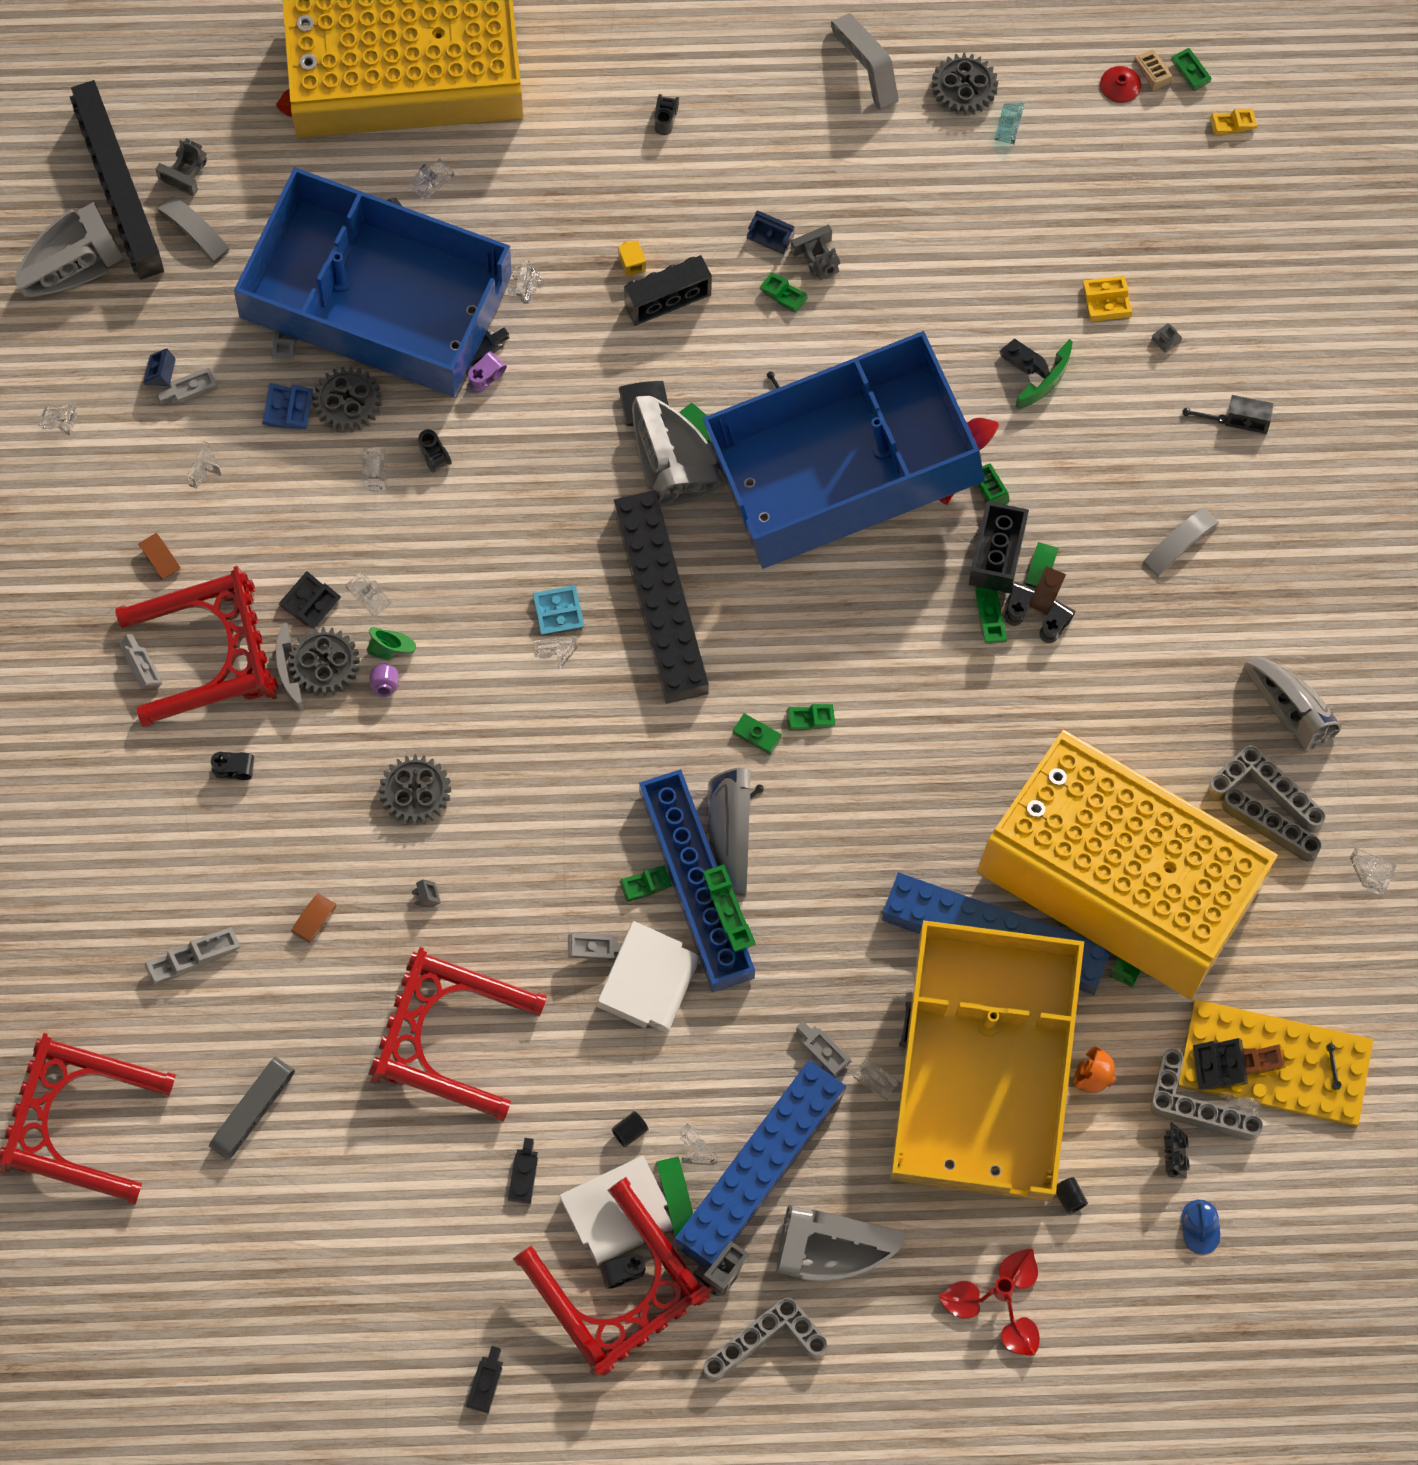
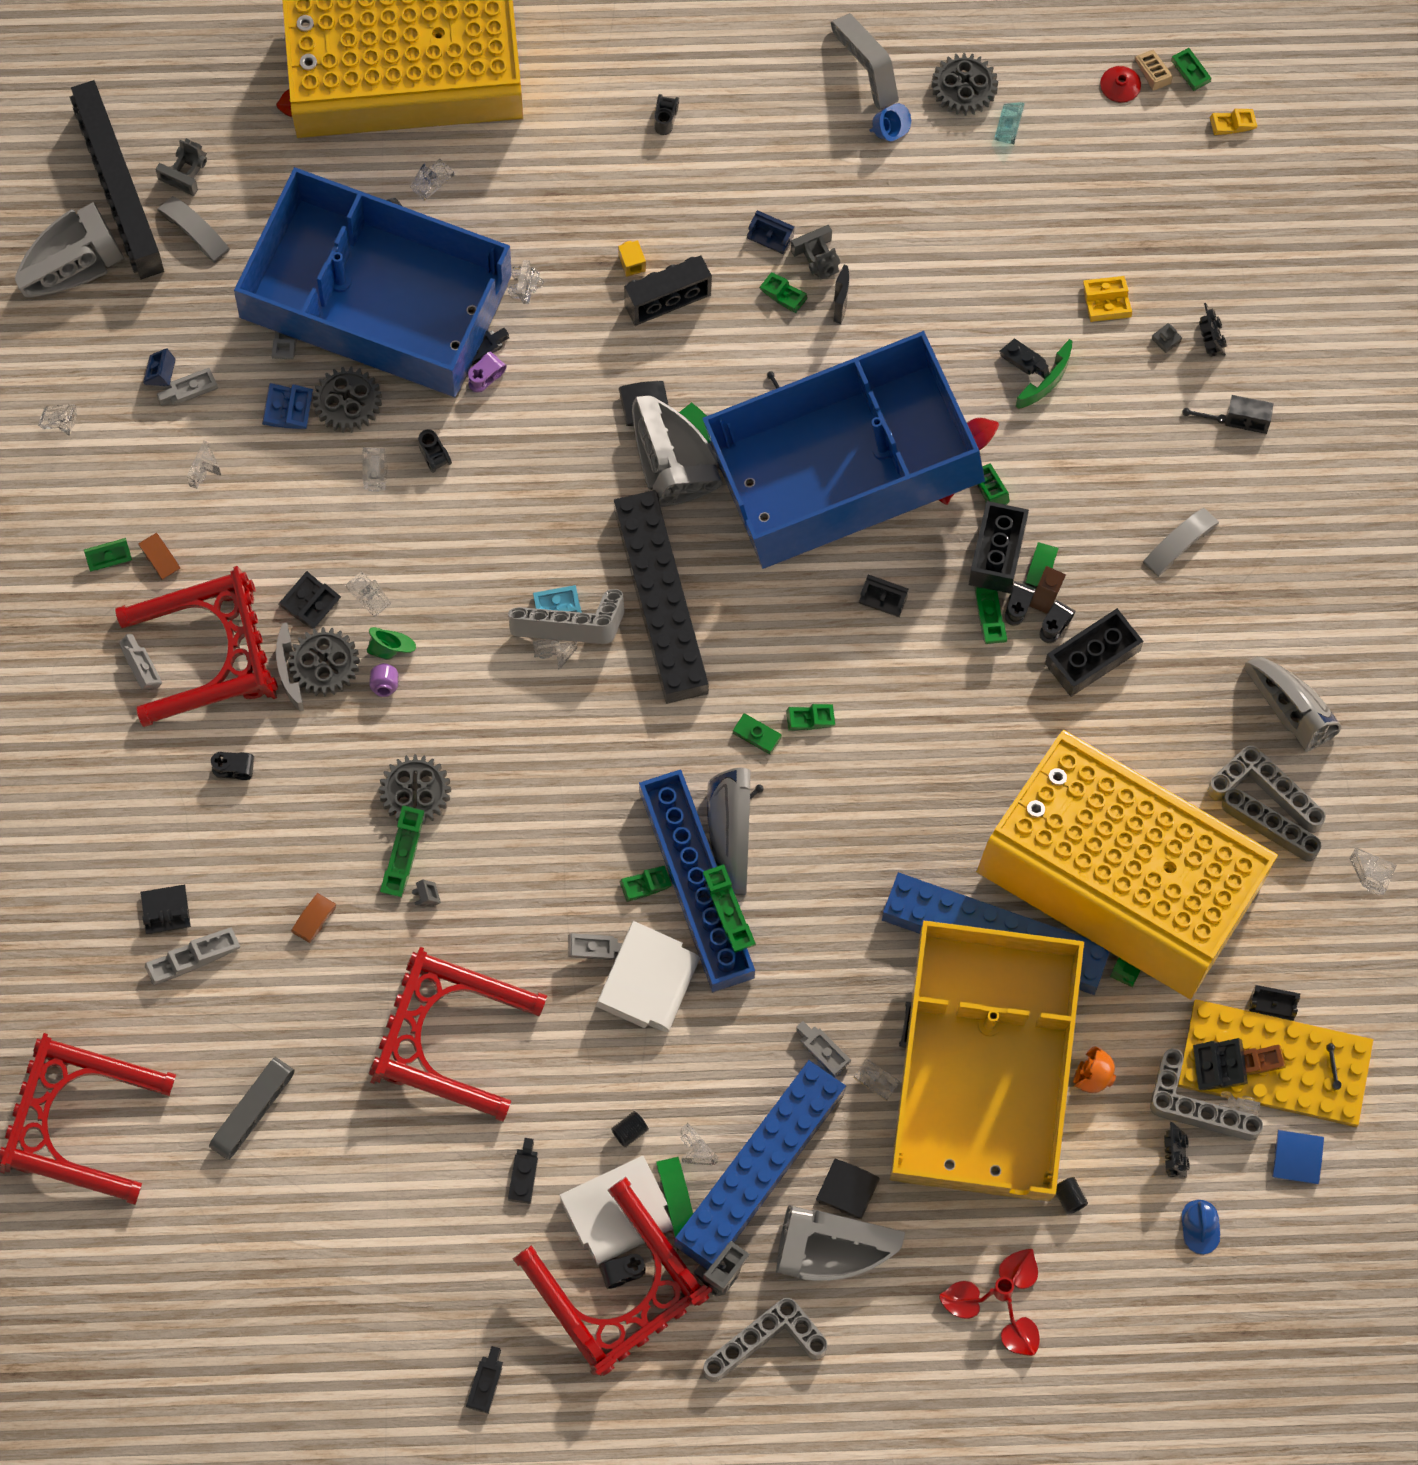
none -> green plate [84,538,132,572]
none -> black hinge [141,884,191,934]
none -> green slope [380,805,424,898]
none -> light grey beam [508,589,625,644]
none -> black slope [816,1158,880,1220]
none -> black slope [833,264,849,324]
none -> black hinge [859,574,909,618]
none -> blue piece [869,103,912,142]
none -> black brick [1045,608,1144,697]
none -> black hinge [1199,303,1227,357]
none -> black hinge [1249,985,1301,1021]
none -> blue slope [1272,1130,1324,1184]

